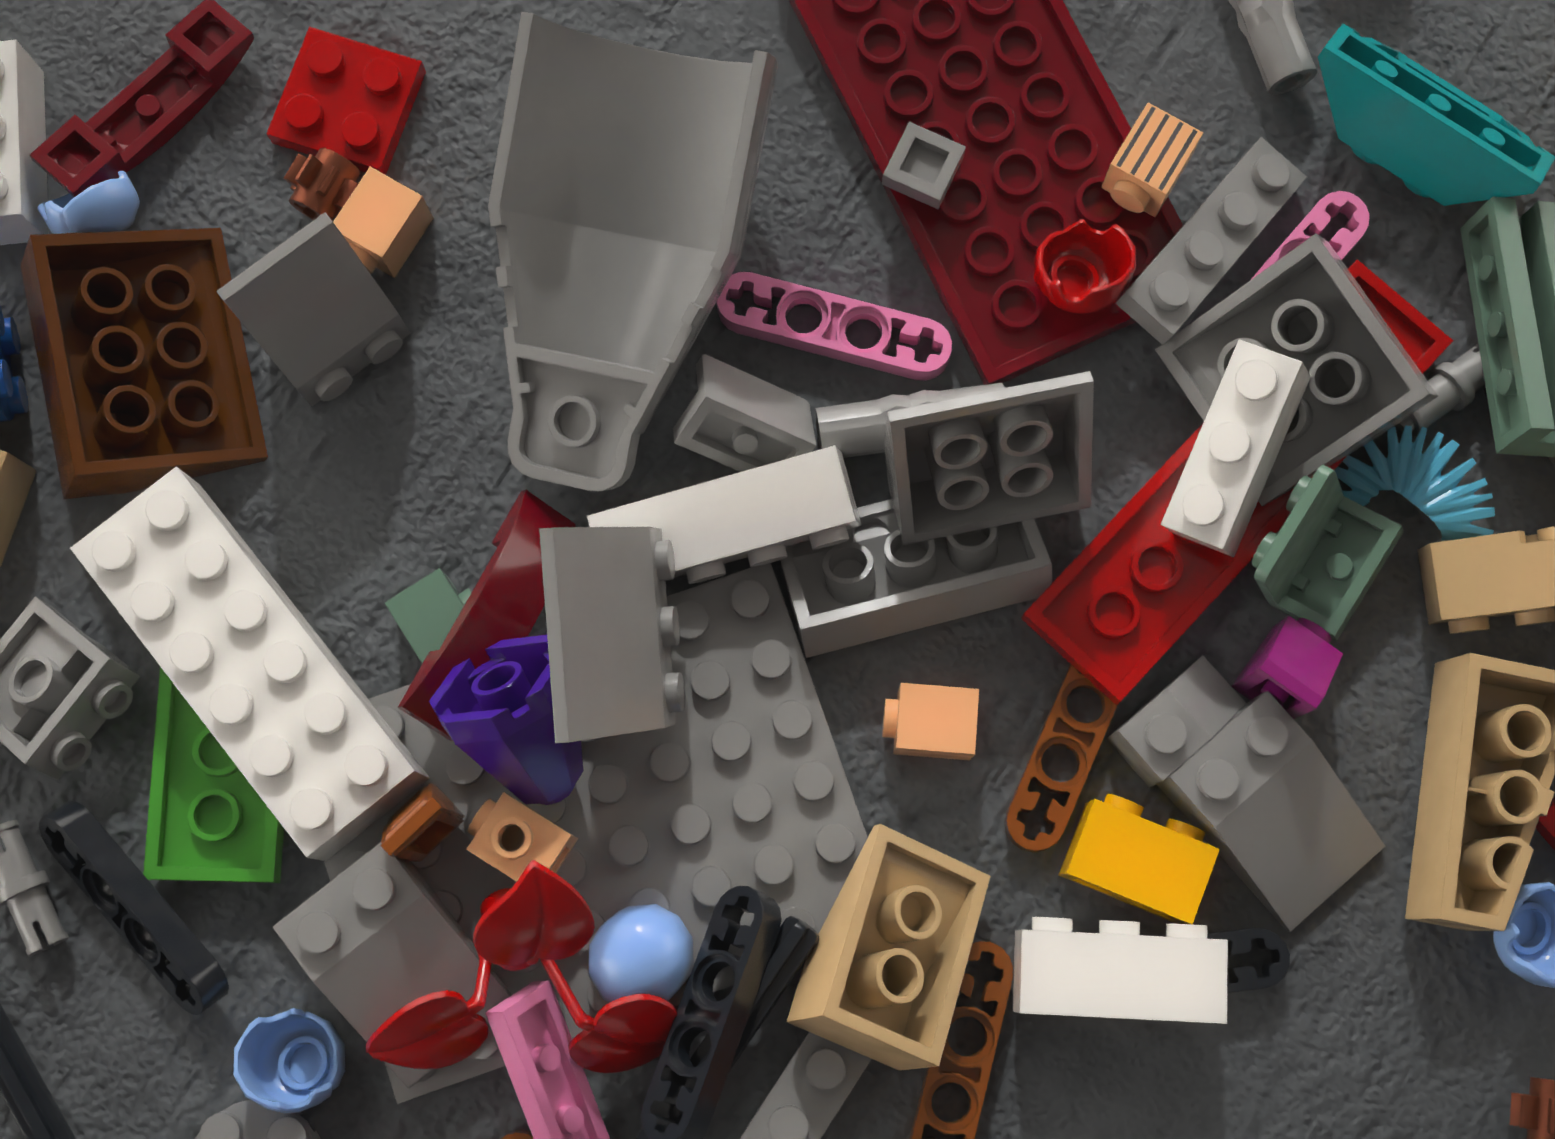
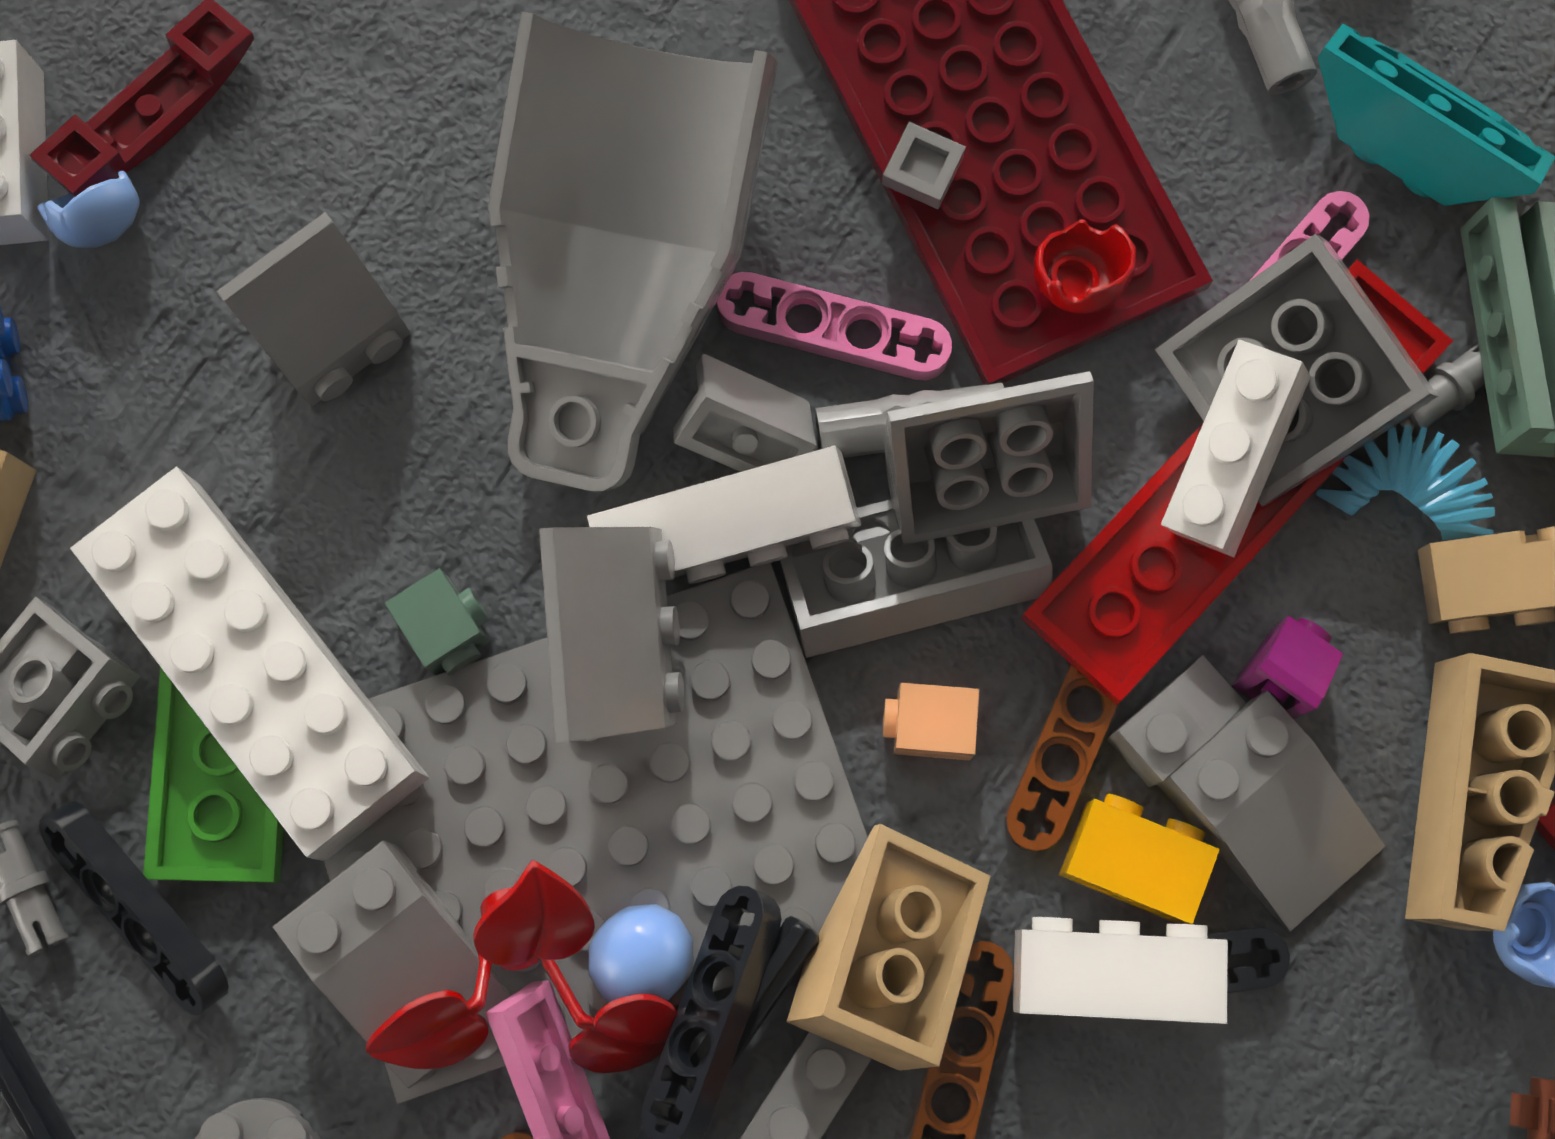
reddish brown slope [20,228,268,499] -> none
light blue hair [233,1008,345,1113] -> none
red plate [266,26,426,175] -> none
copper gear [283,148,361,221] -> none
light nougat brick [333,166,434,278] -> none
dark orange slope [381,783,465,862] -> none
dark red slope [397,489,576,741] -> none
dark purple cone [429,634,584,805] -> none
light nougat brick [466,792,579,882] -> none
light nougat brick [1101,103,1203,217] -> none
light grey plate [1115,137,1307,345] -> none
sand green bracket [1252,465,1404,641] -> none

